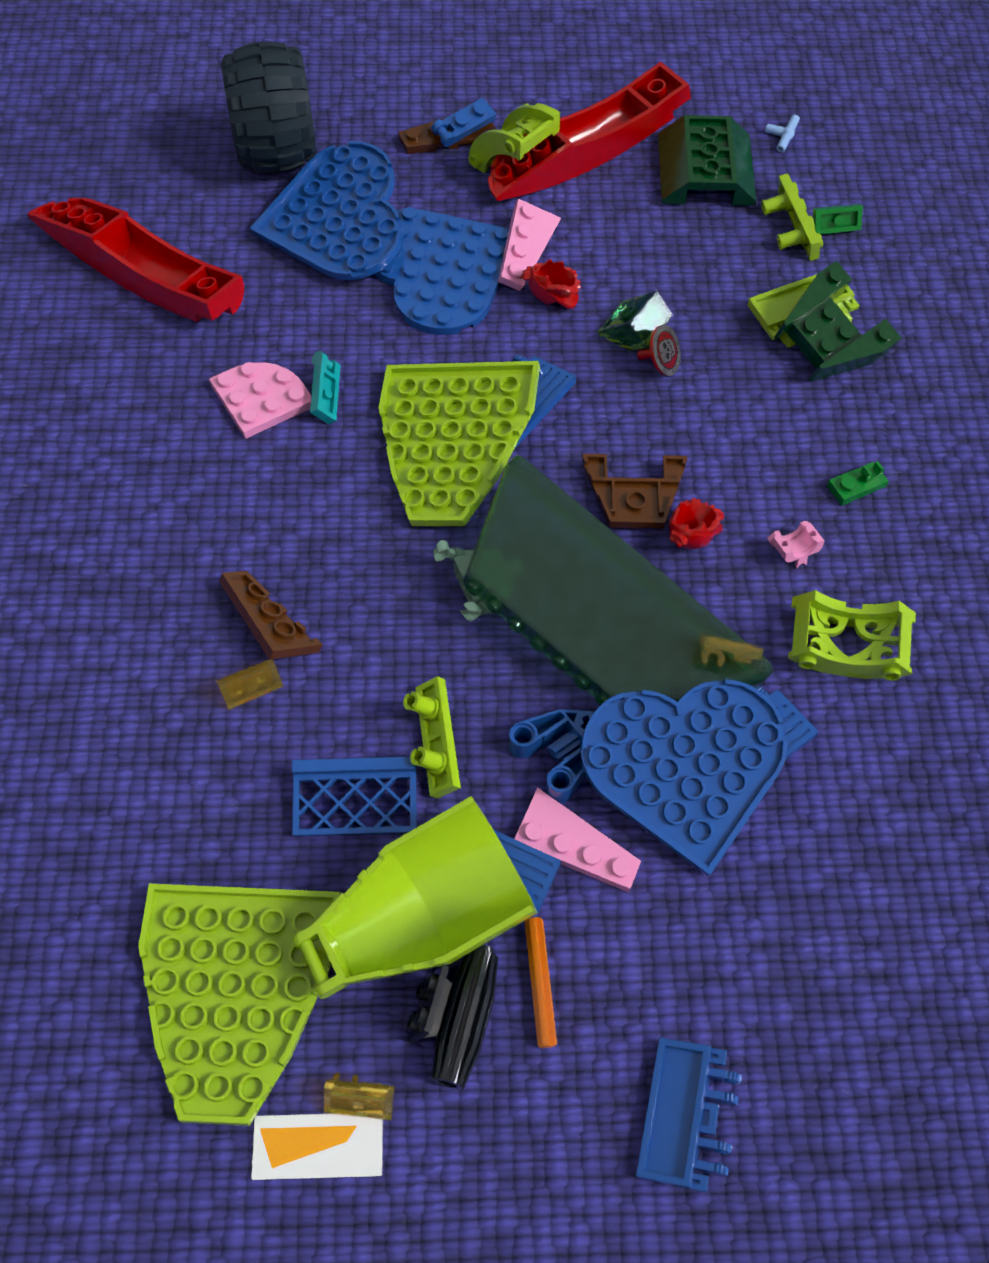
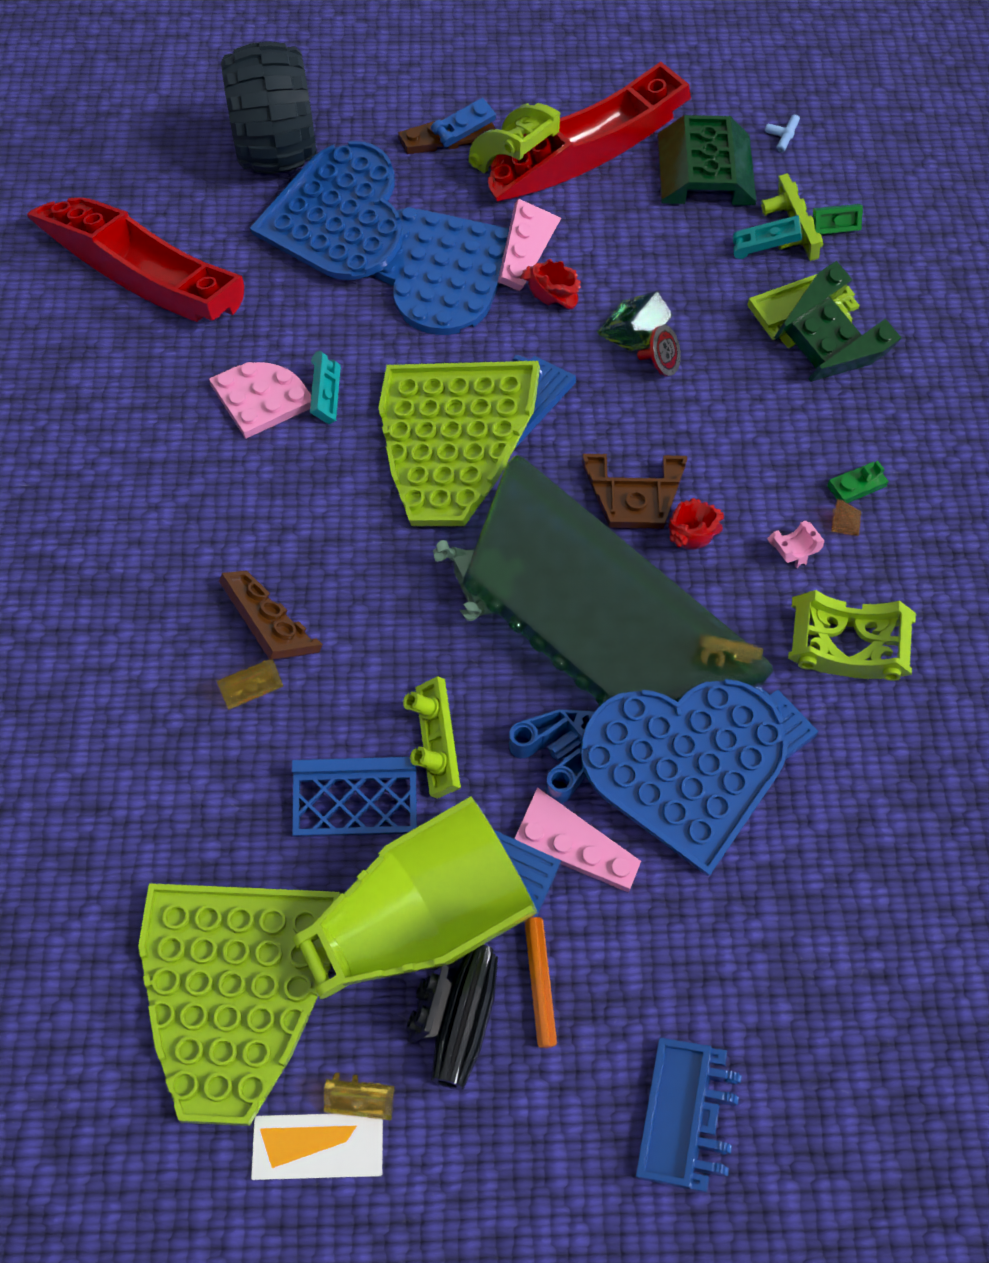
none -> teal plate [733,215,802,259]
none -> clear orange slope [831,499,861,536]

